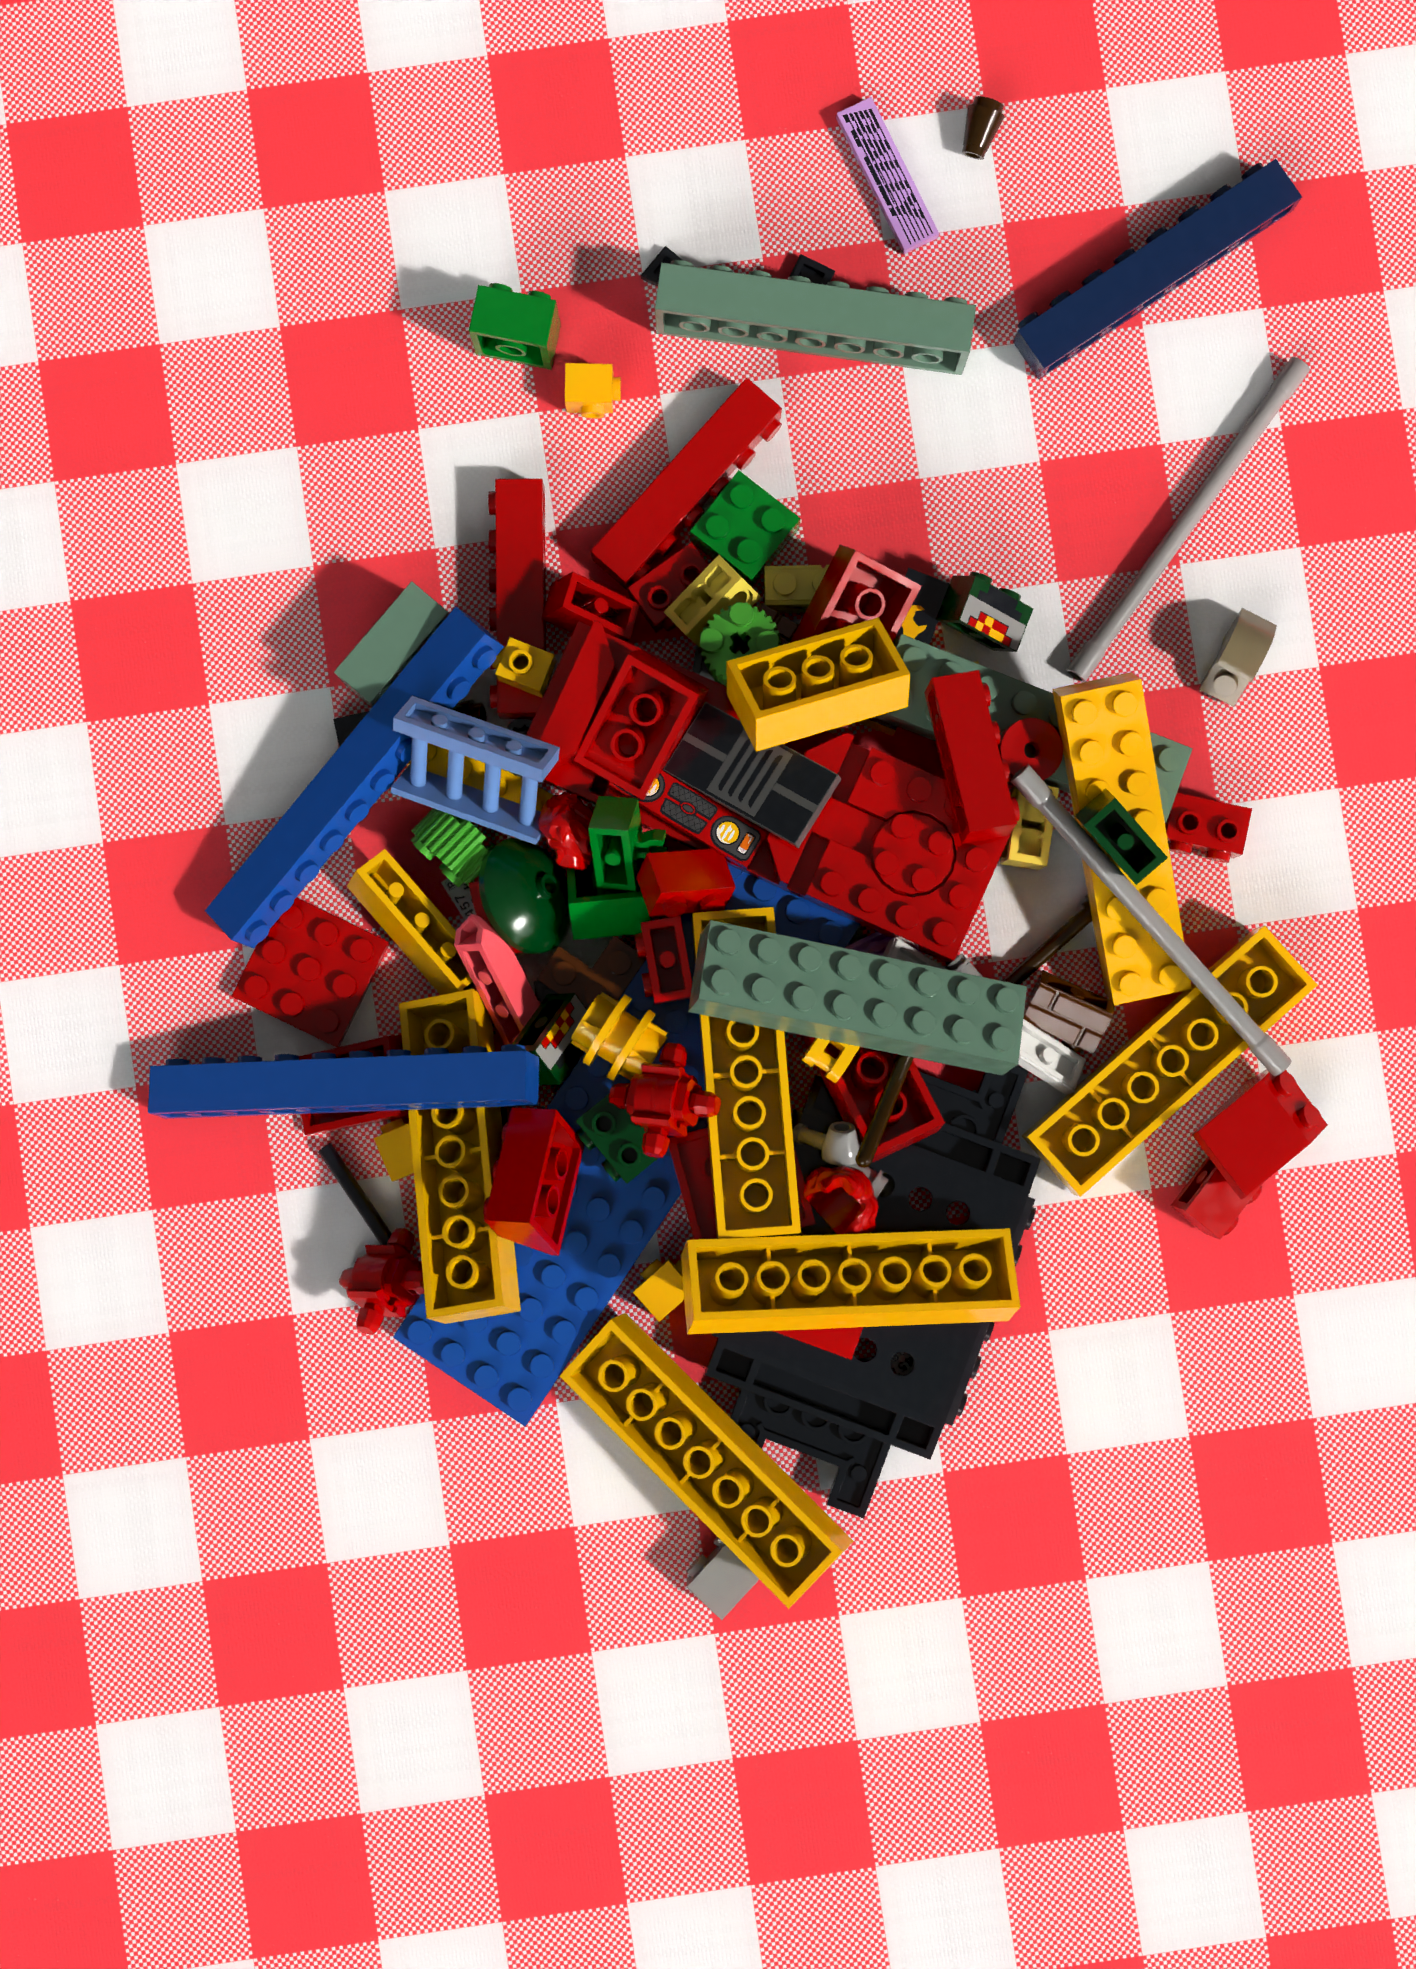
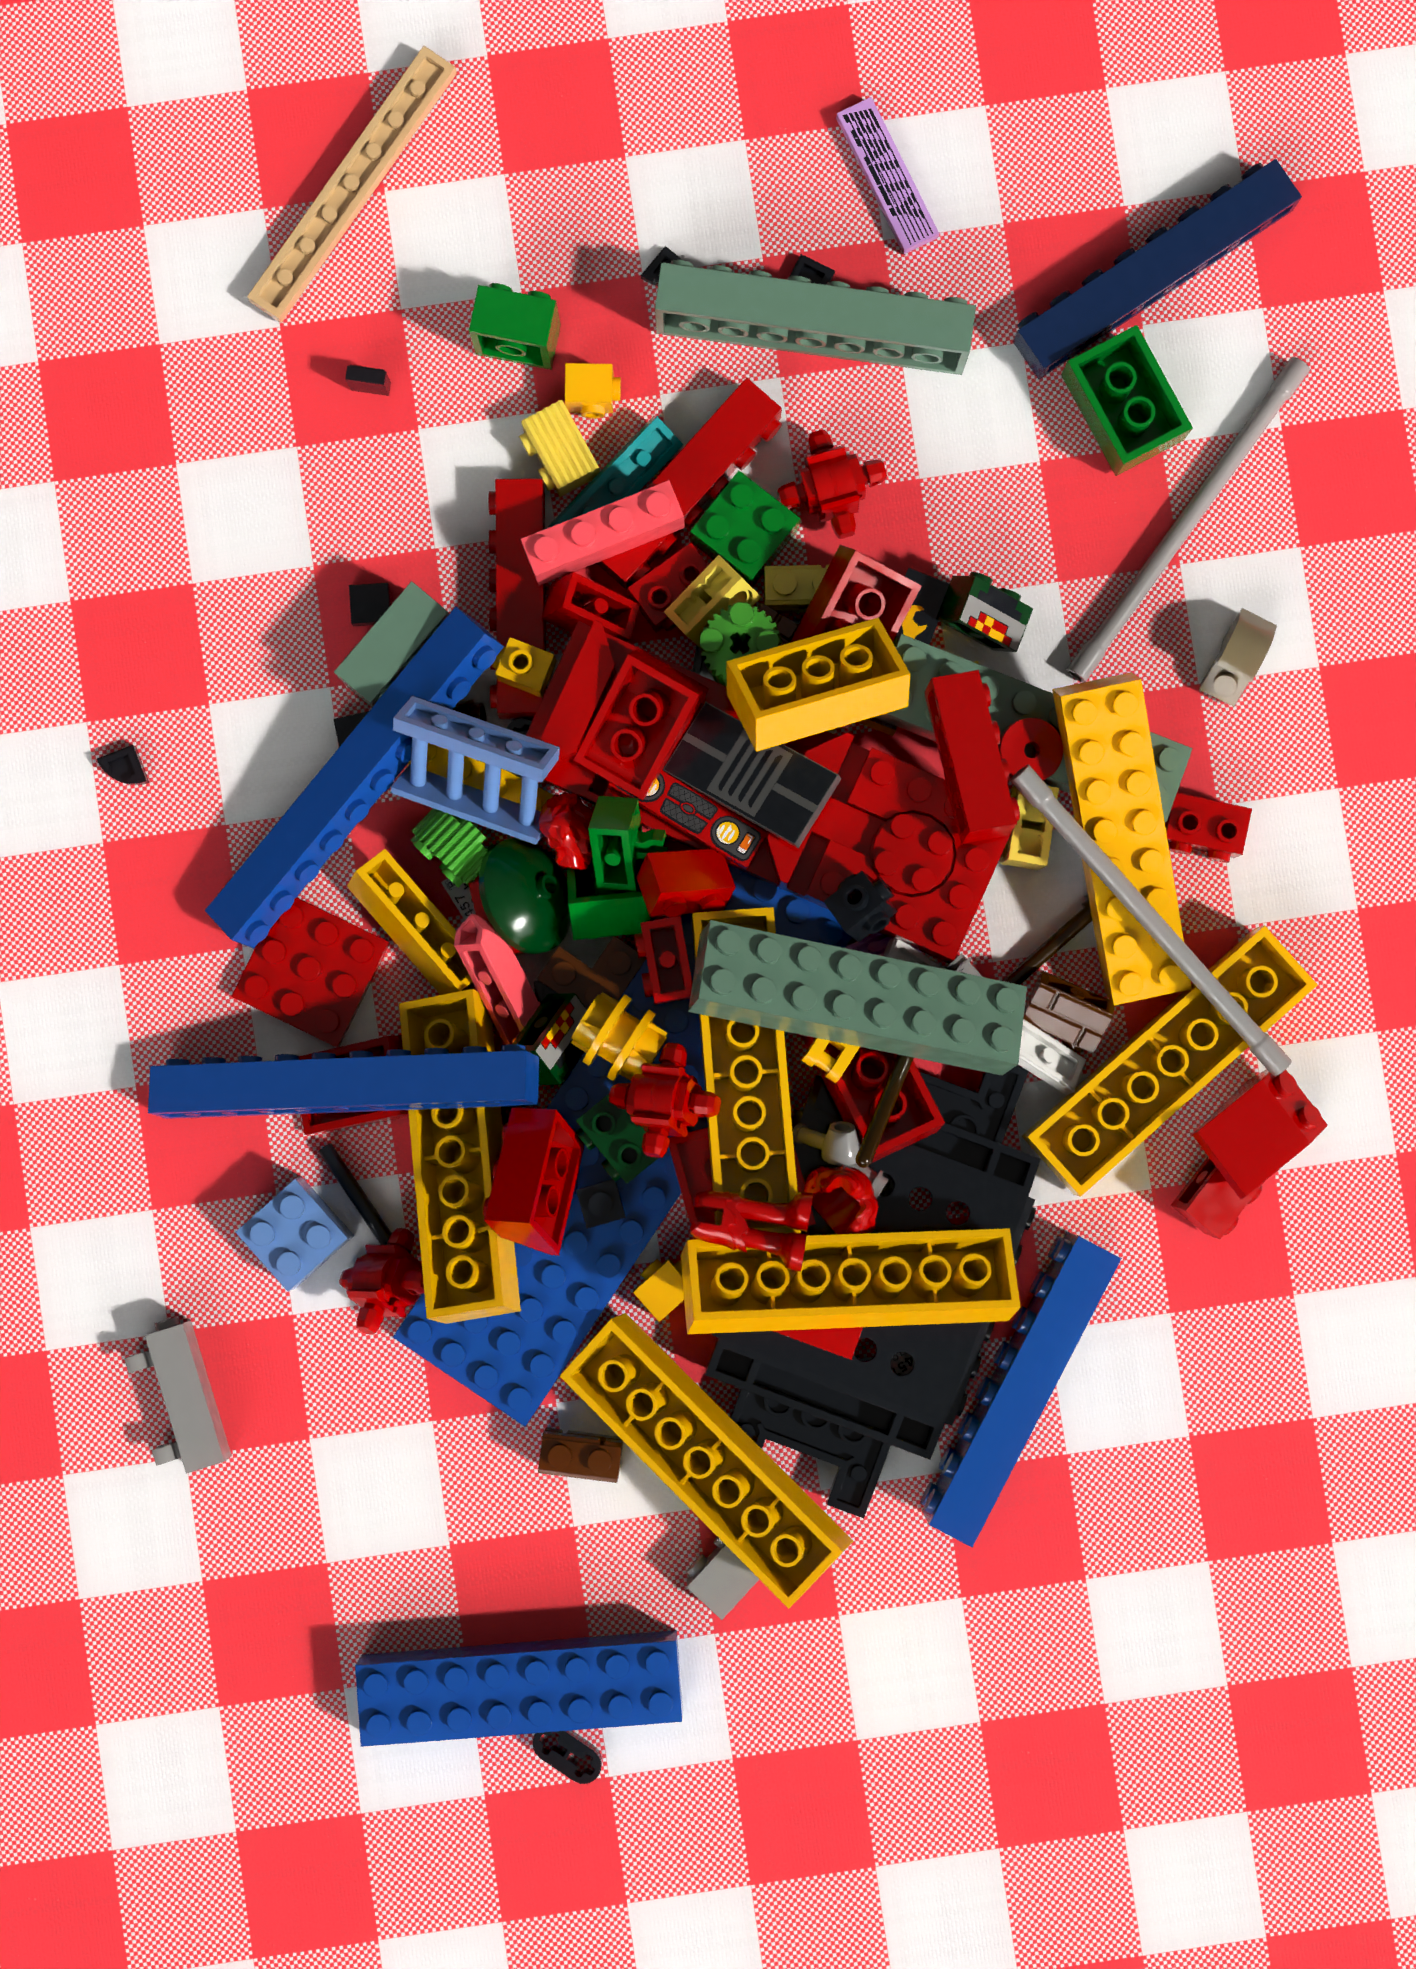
yellow brick [373,1118,414,1182] -> none
dark brown cone [962,96,1005,160] -> none
dark green brick [1075,789,1168,885] -> none
none -> black tile [97,745,150,785]
none -> light grey brick [124,1317,232,1474]
none -> medium blue brick [235,1177,355,1292]
none -> tan plate [247,46,457,323]
none -> tile [345,365,391,396]
none -> black tile [349,583,391,626]
none -> blue brick [355,1630,683,1747]
none -> light yellow brick [519,400,600,497]
none -> coral brick [521,480,685,586]
none -> black beam [533,1730,602,1784]
none -> reddish brown brick [538,1428,623,1483]
none -> teal plate [547,416,684,528]
none -> black plate [576,1179,626,1229]
none -> red piece [689,1191,813,1272]
none -> red piece [777,430,887,539]
none -> black brick [824,871,898,942]
none -> blue brick [920,1232,1122,1547]
none -> green brick [1061,325,1193,476]

